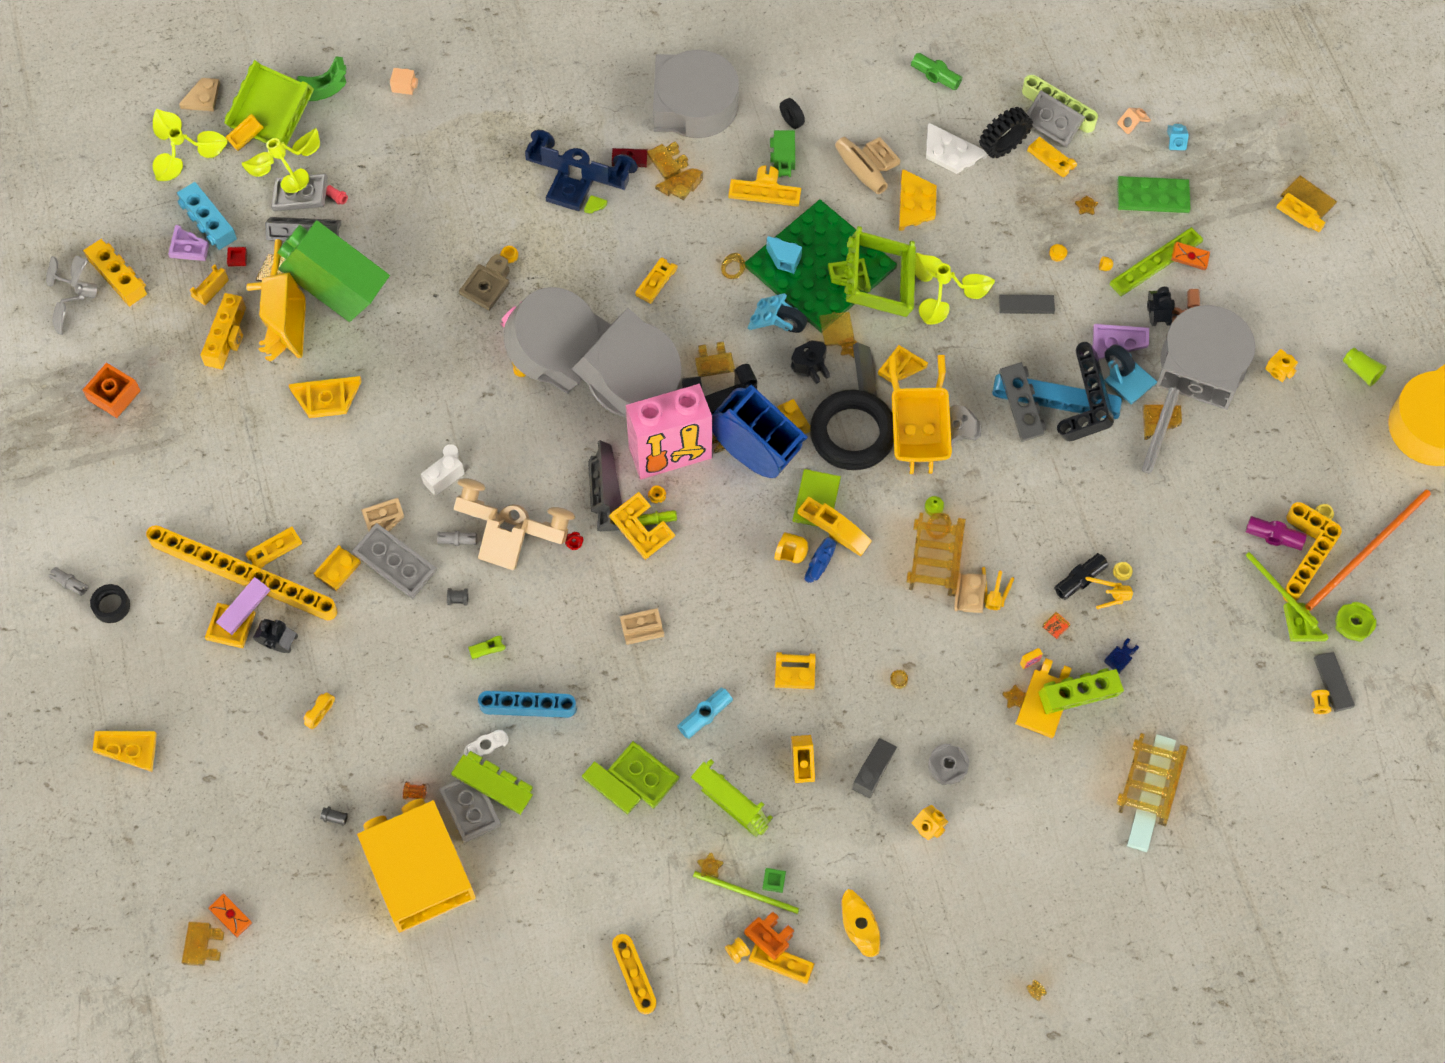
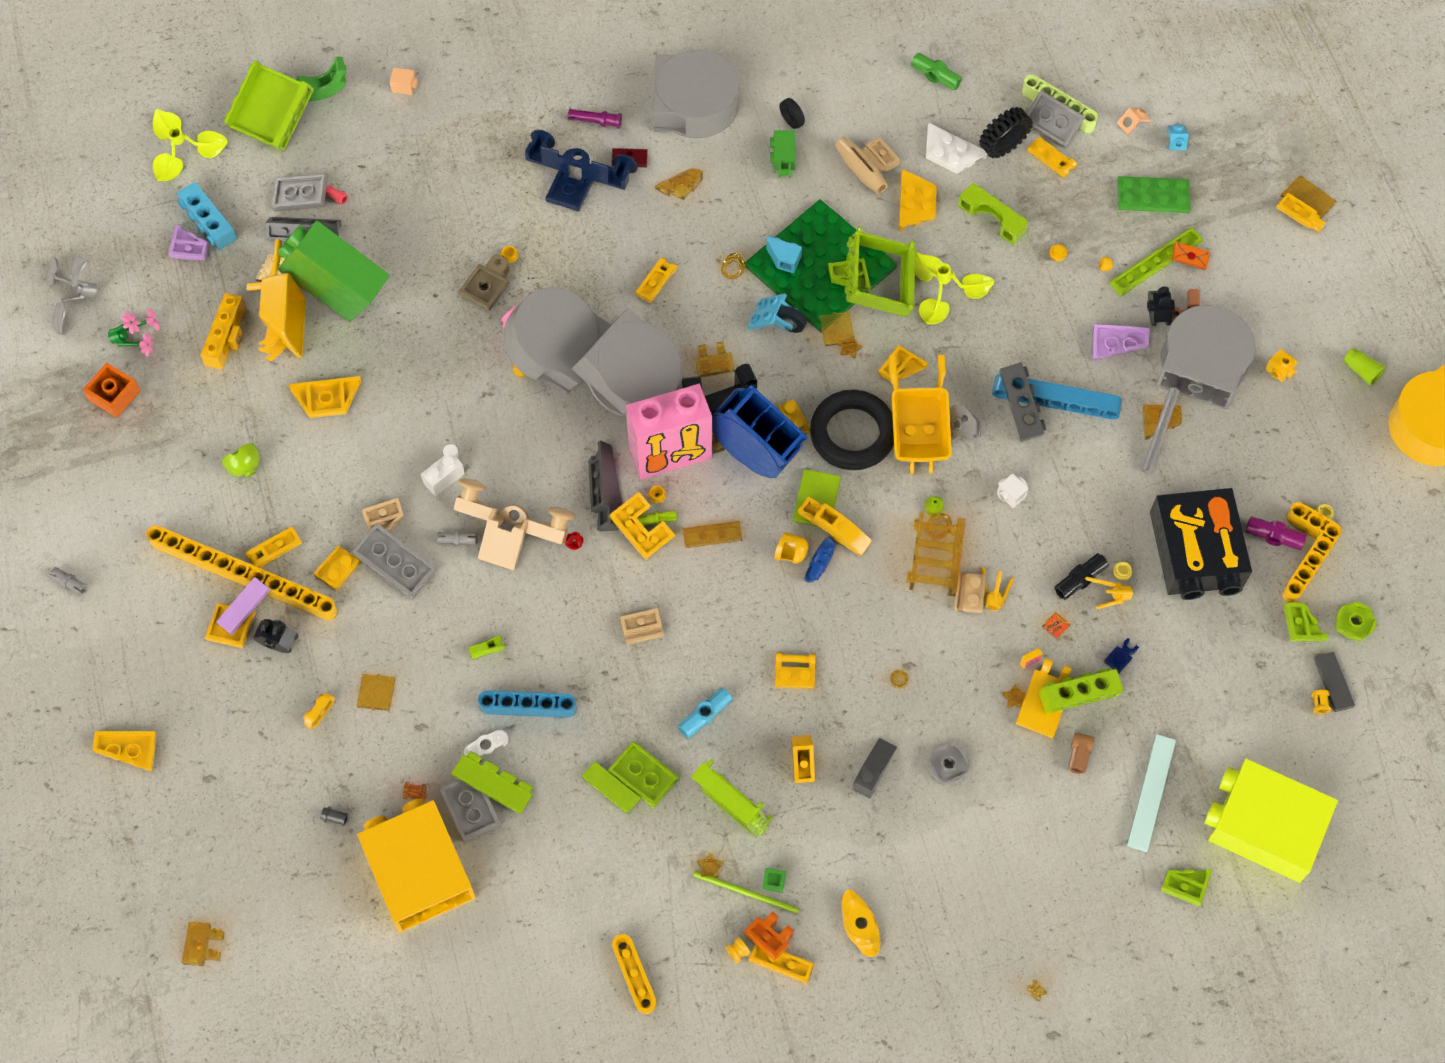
yellow brick [83,239,147,307] -> none
black tyre [90,584,130,623] -> none
tan wing [179,78,220,111] -> none
yellow hinge [190,264,229,306] -> none
orange tile [208,893,252,938] -> none
yellow tile [226,114,264,151] -> none
red plate [227,247,247,267] -> none
neon yellow plant [242,128,320,193] -> none
dark grey bush [447,588,469,606] -> none
lime tile [584,195,607,213] -> none
clear yellow plate [647,141,689,181] -> none
yellow plate [728,165,801,207] -> none
black hinge [791,340,830,384] -> none
dark grey tile [853,342,877,396] -> none
yellow brick [911,805,948,840] -> none
dark grey tile [999,295,1055,314] -> none
black beam [1057,342,1114,442] -> none
clear yellow plate [1075,195,1098,215] -> none
medium azure plate [1104,344,1157,405] -> none
clear yellow fence [1116,733,1188,826] -> none
lime axle [1246,552,1318,629] -> none
orange piece [1305,489,1431,611] -> none
none -> plant [108,308,159,357]
none -> lime cylinder [221,443,260,478]
none -> clear yellow piece [357,674,395,711]
none -> magenta pin [568,109,622,129]
none -> clear yellow tile [683,521,742,548]
none -> lime arch [958,182,1029,245]
none -> white brick [997,474,1029,508]
none -> medium nougat piece [1068,732,1095,774]
none -> black brick [1150,488,1252,600]
none -> lime wing [1160,869,1212,907]
none -> neon yellow brick [1204,759,1338,883]

